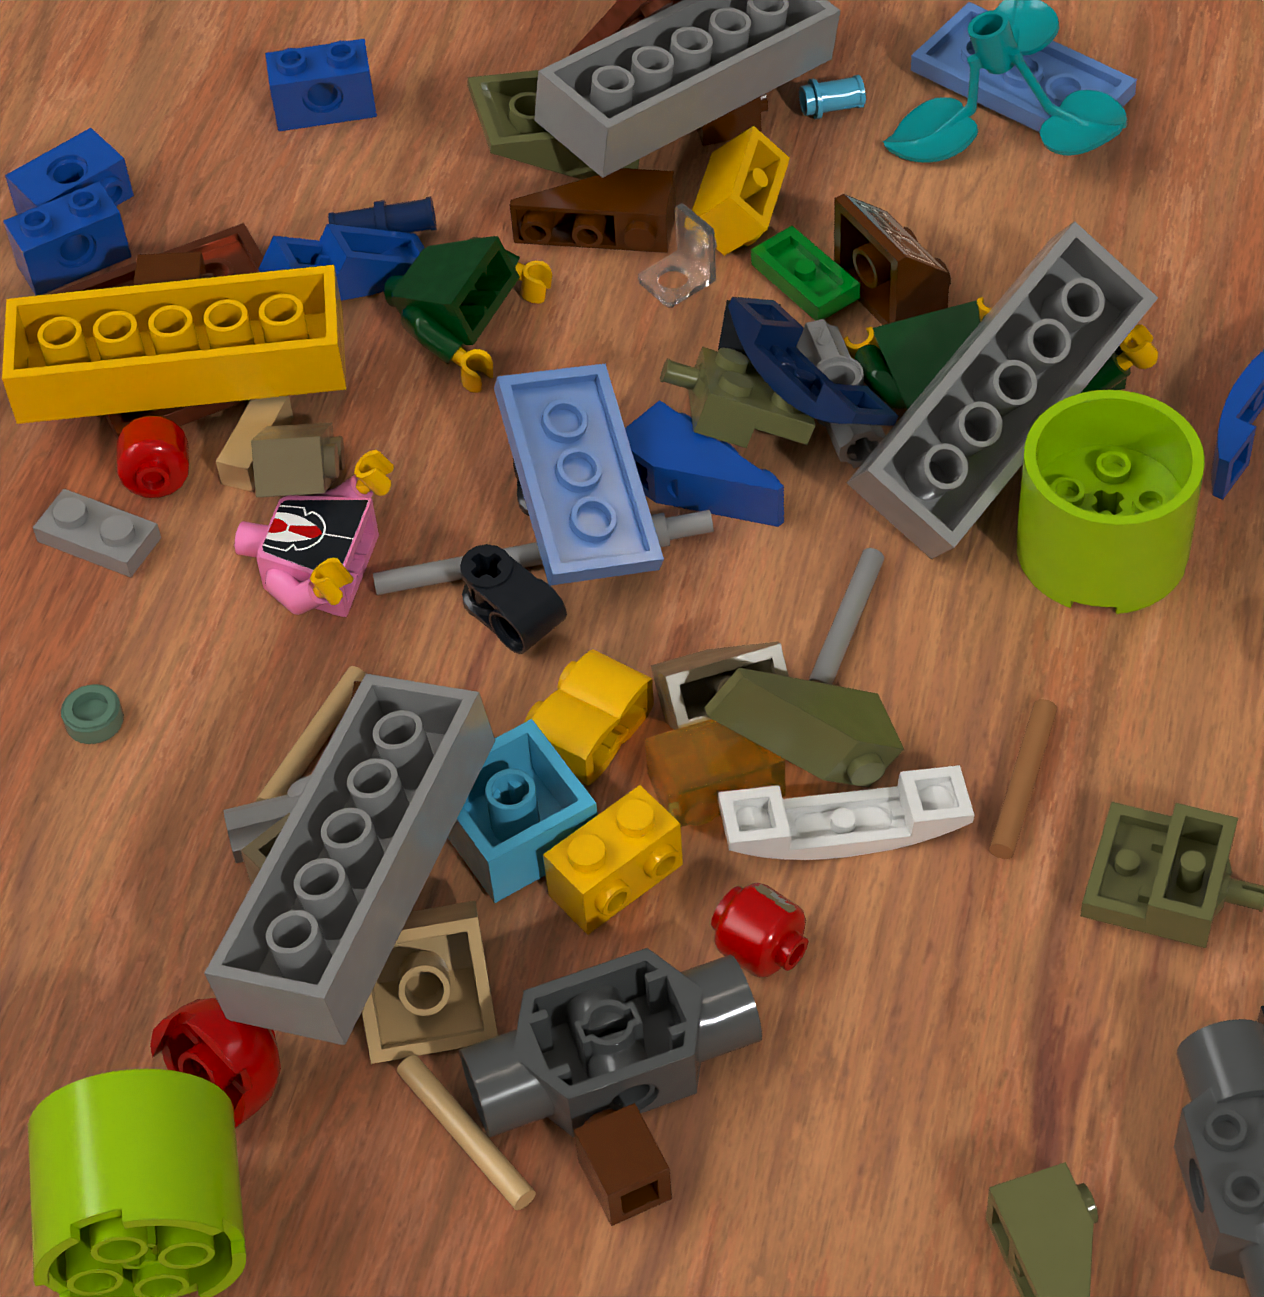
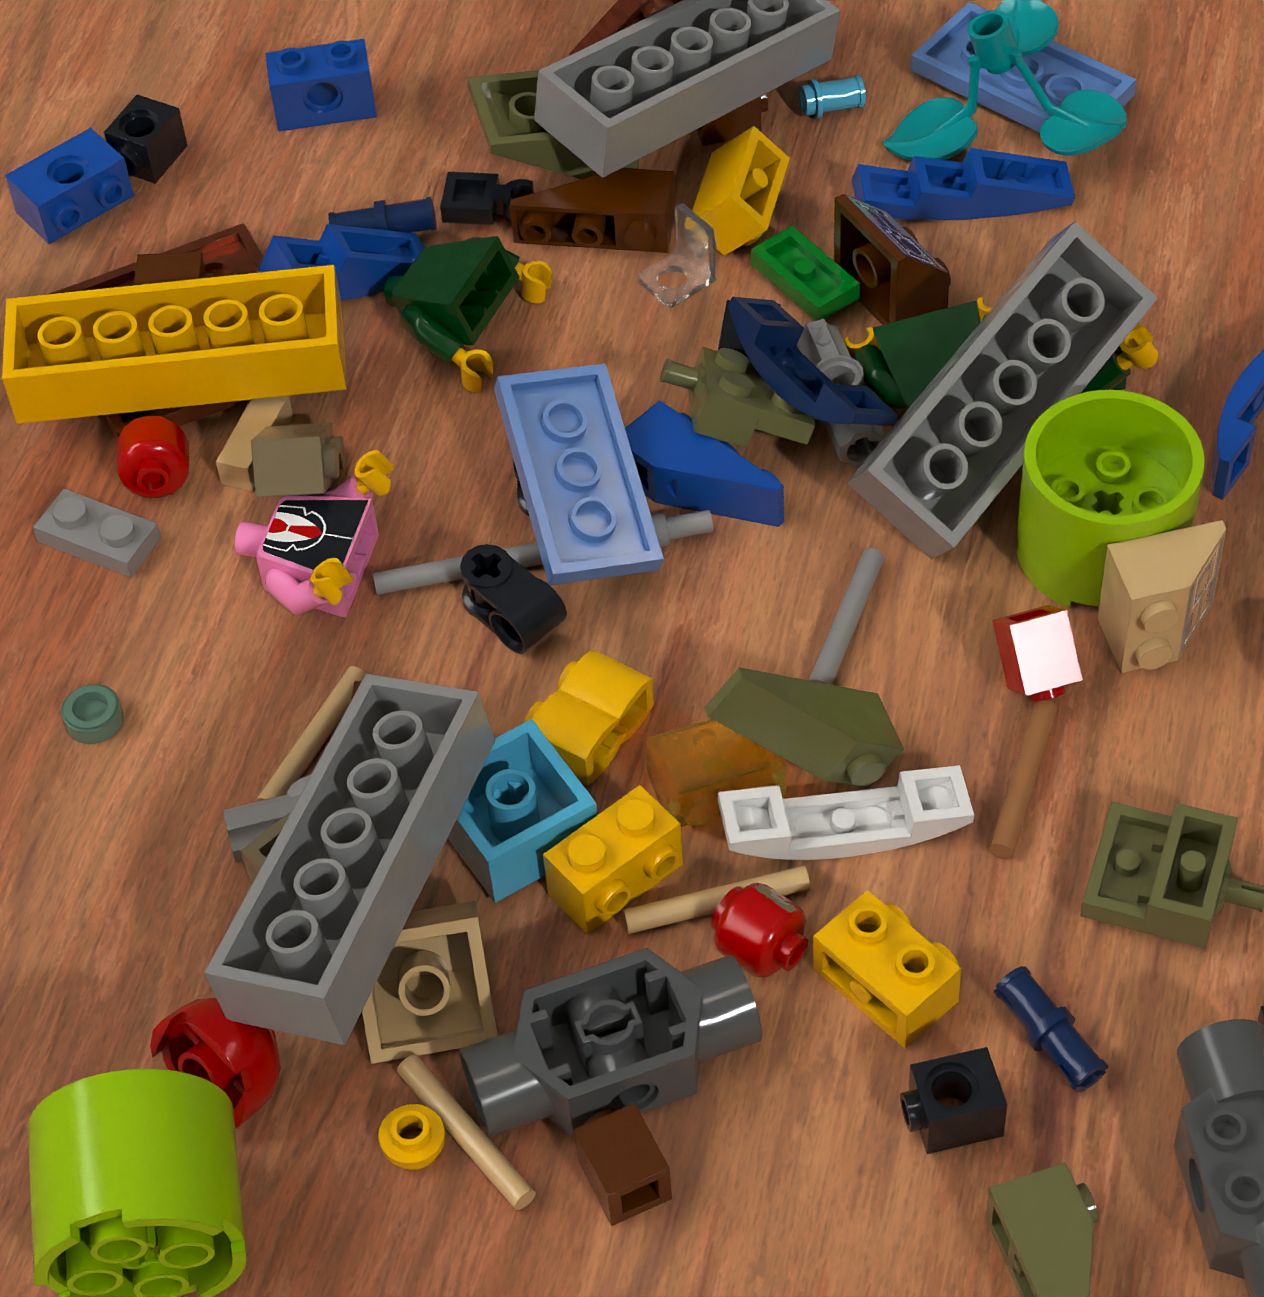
blue brick [3,182,132,296] -> none
dark tan slope [651,642,789,734] -> none
none -> black brick [104,94,188,184]
none -> yellow plate [378,1104,445,1170]
none -> black plate [440,172,534,225]
none -> tan bar [622,866,811,934]
none -> yellow brick [813,890,961,1049]
none -> blue slope [852,148,1075,220]
none -> black brick [900,1047,1007,1154]
none -> brick [992,605,1083,701]
none -> dark blue pin [994,966,1108,1093]
none -> tan slope [1098,520,1226,673]

